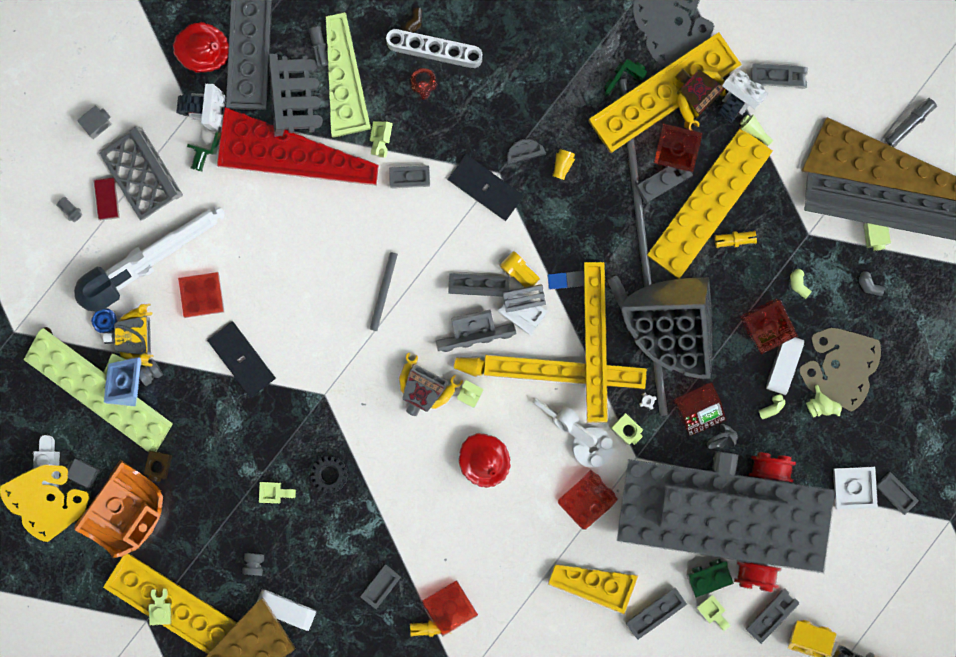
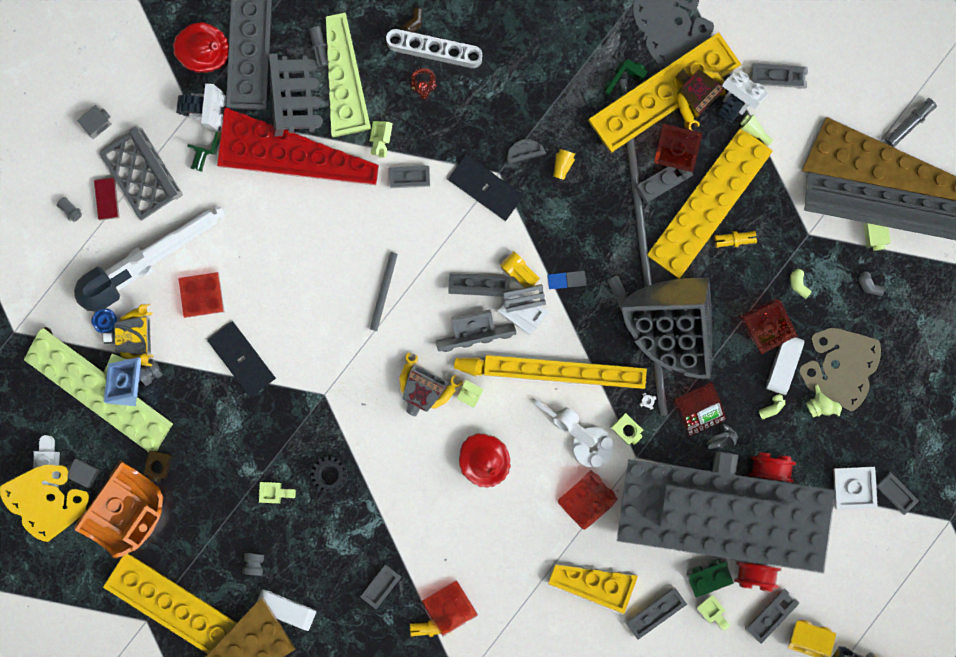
yellowish green plate [149,589,171,625] -> none
yellow plate [584,262,608,423] -> none

